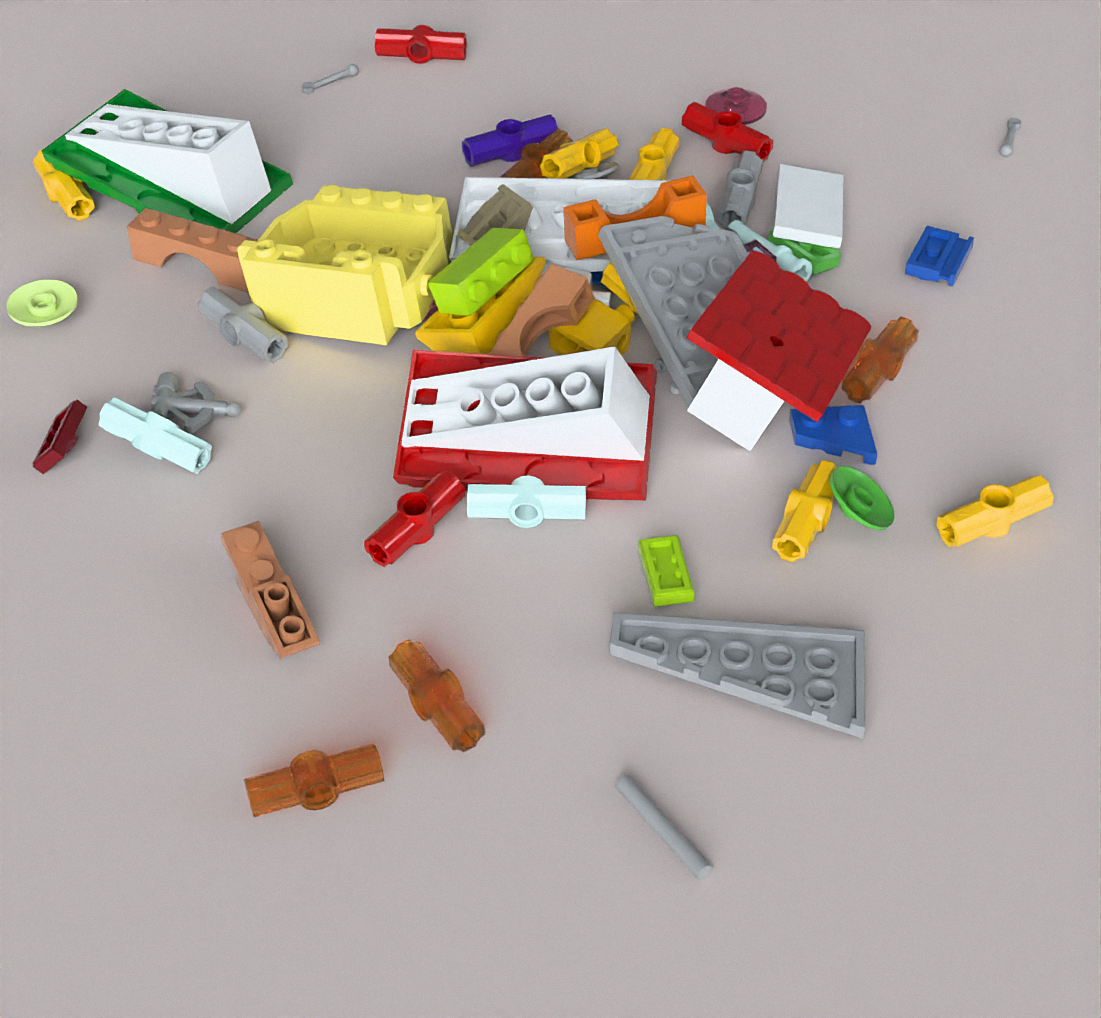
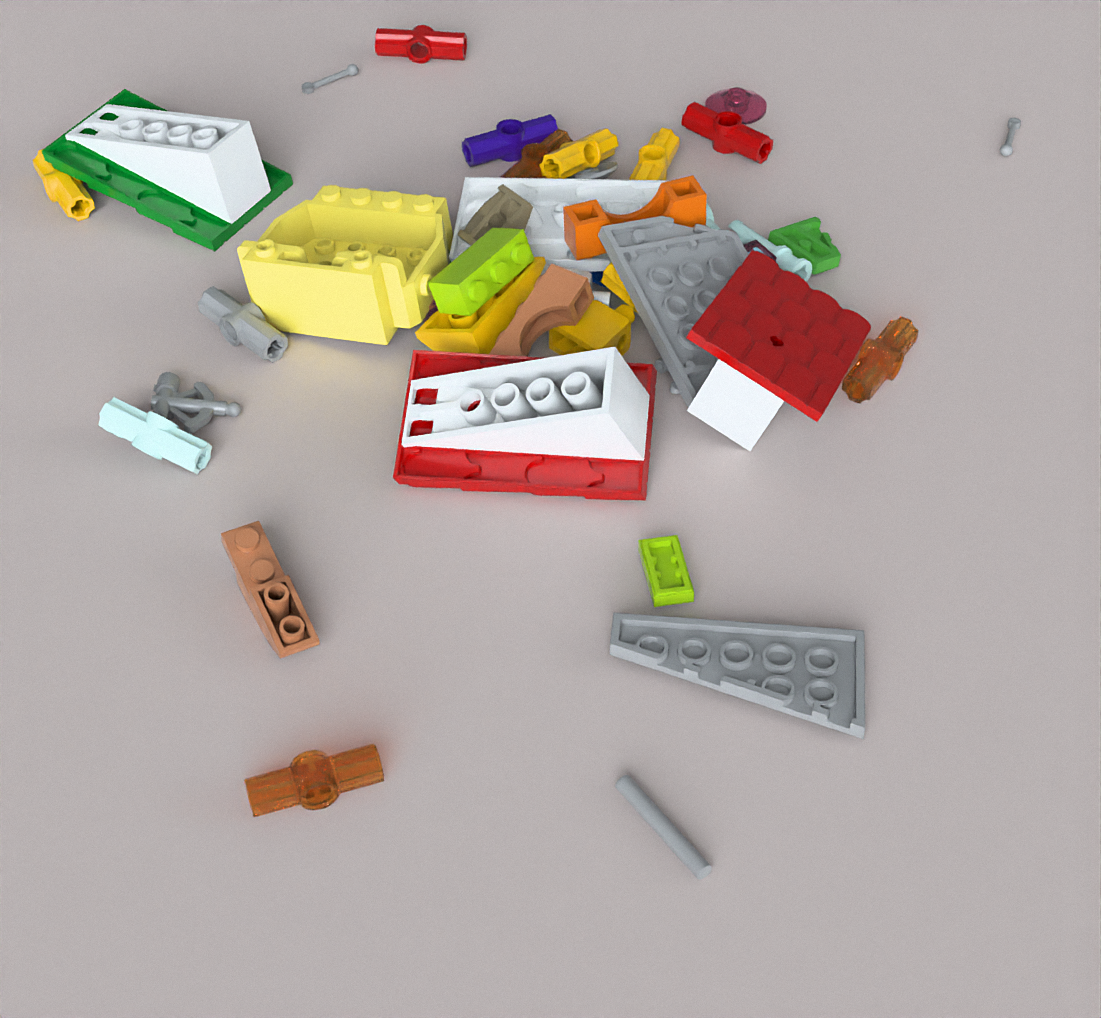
yellowish green dish [6,280,78,326] -> none
dark red plate [32,400,87,474] -> none
nougat arch [127,208,258,293] -> none
red piece [364,470,465,567] -> none
clear orange piece [388,639,485,752] -> none
light aqua piece [467,476,586,528] -> none
light grey piece [717,150,763,231] -> none
yellow piece [772,460,837,562] -> none
white tile [773,164,844,248] -> none
blue wing [789,405,877,465] -> none
bright green dish [830,466,894,530] -> none
blue plate [905,226,974,286] -> none
yellow piece [936,475,1054,547] -> none

